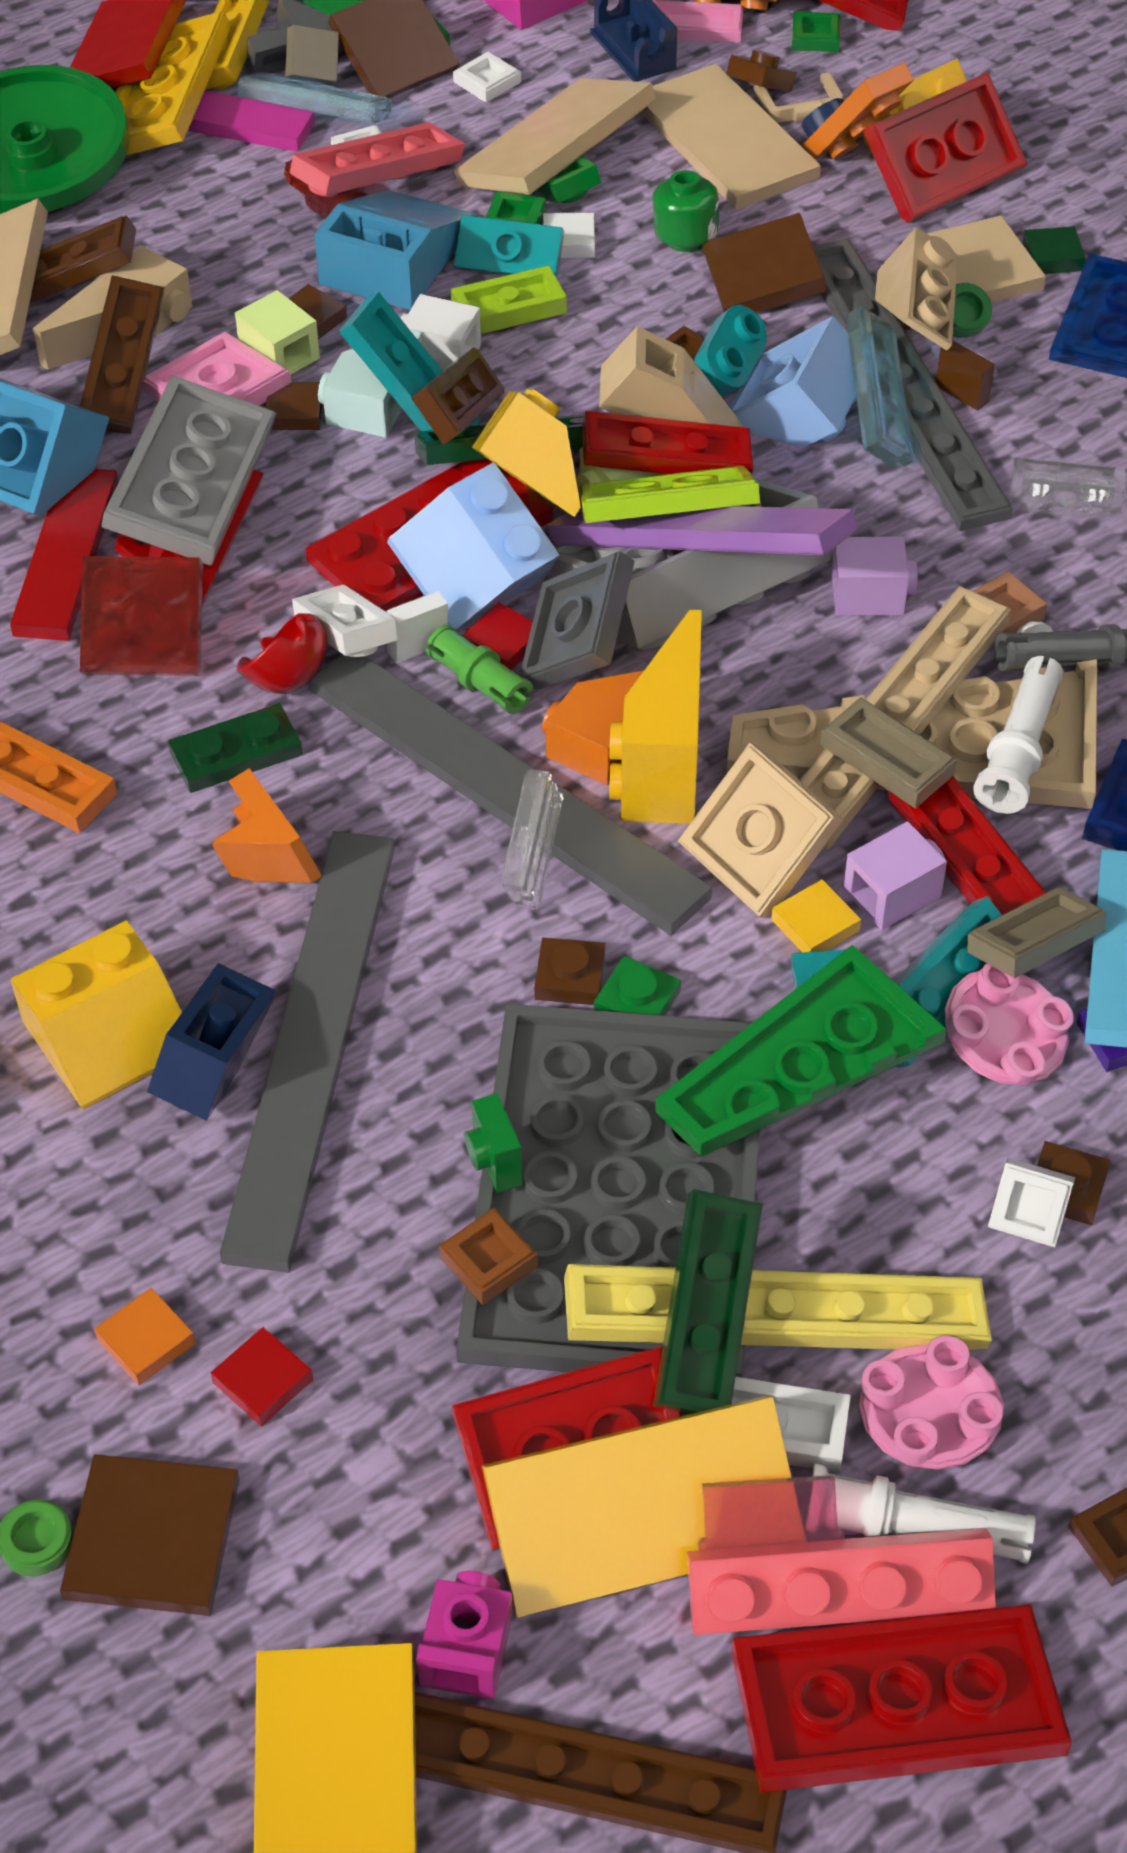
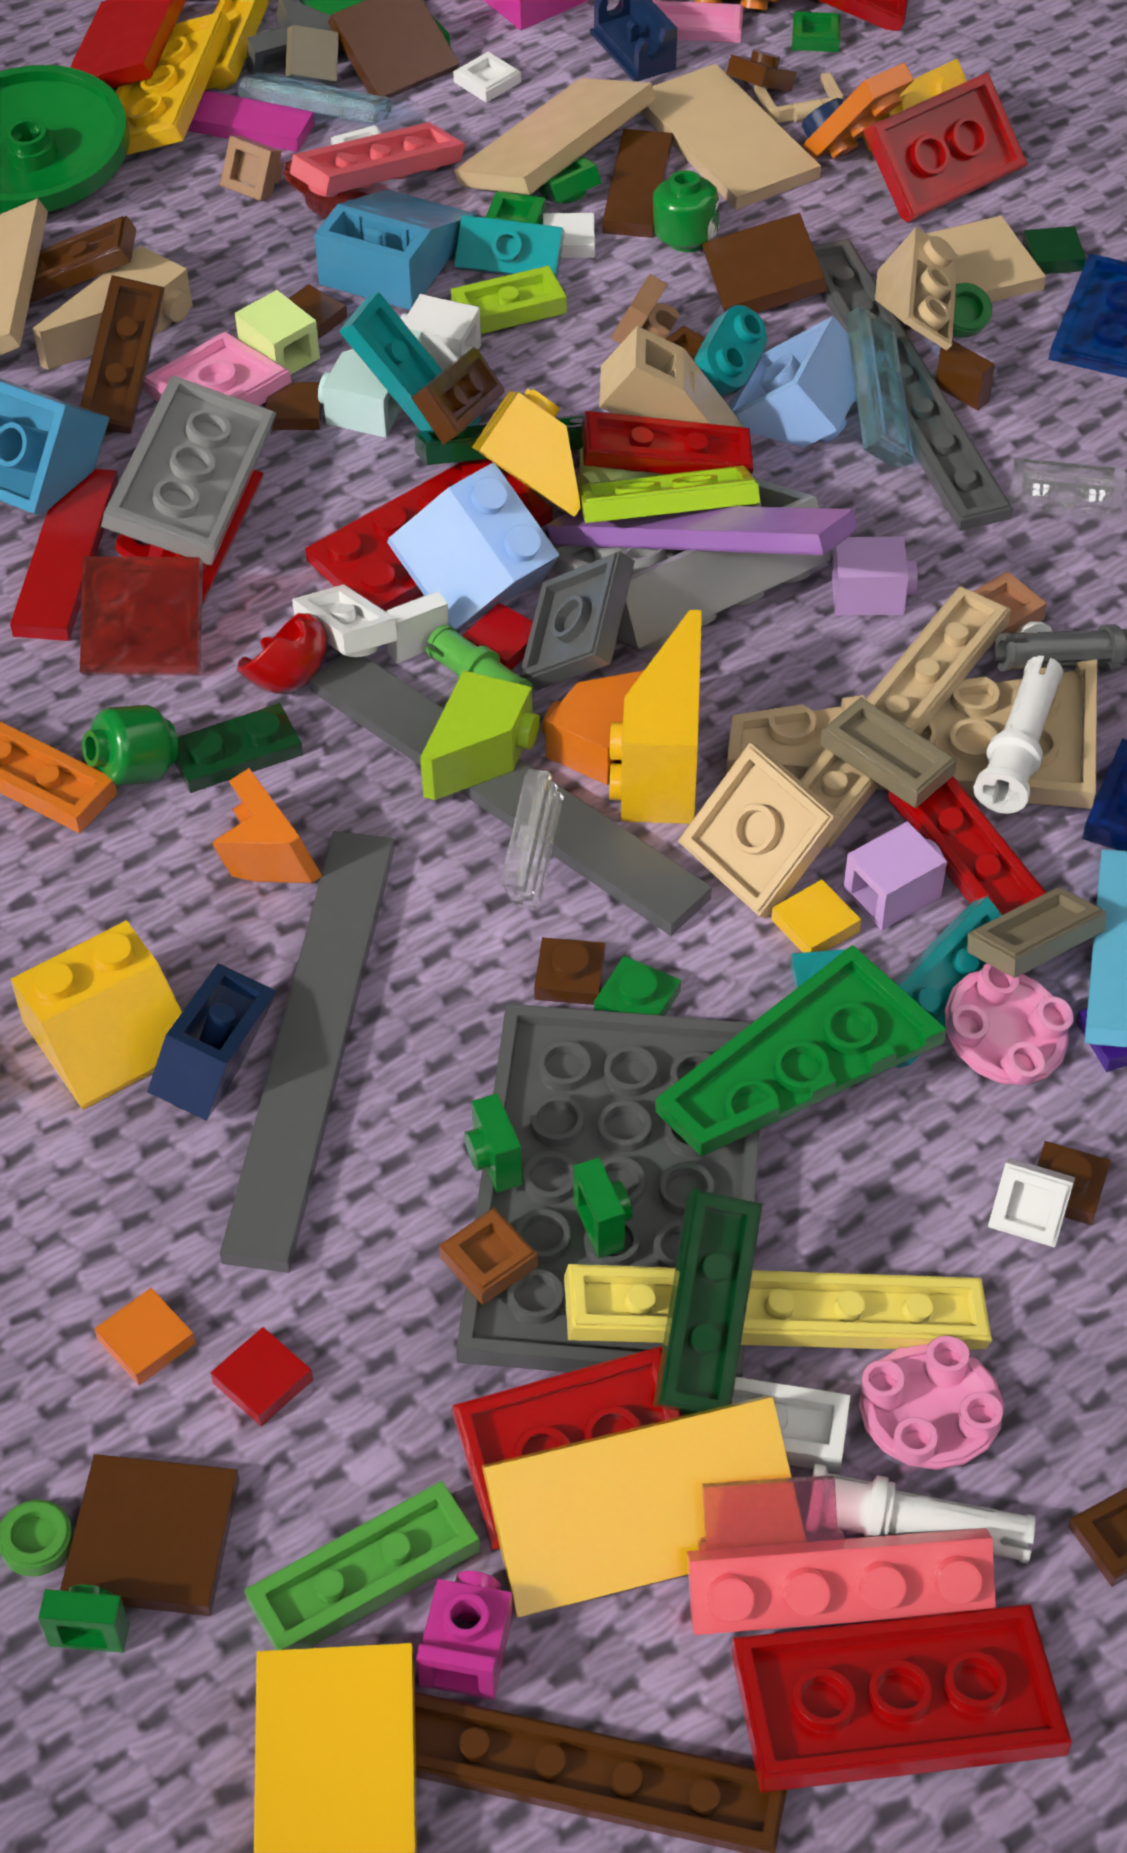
none -> green plate [38,1584,130,1653]
none -> green head [82,705,178,786]
none -> medium nougat tile [220,135,284,201]
none -> bright green plate [244,1481,480,1650]
none -> lime slope [420,670,540,800]
none -> green plate [573,1157,633,1259]
none -> reddish brown tile [602,129,672,238]
none -> medium nougat tile [610,274,680,343]

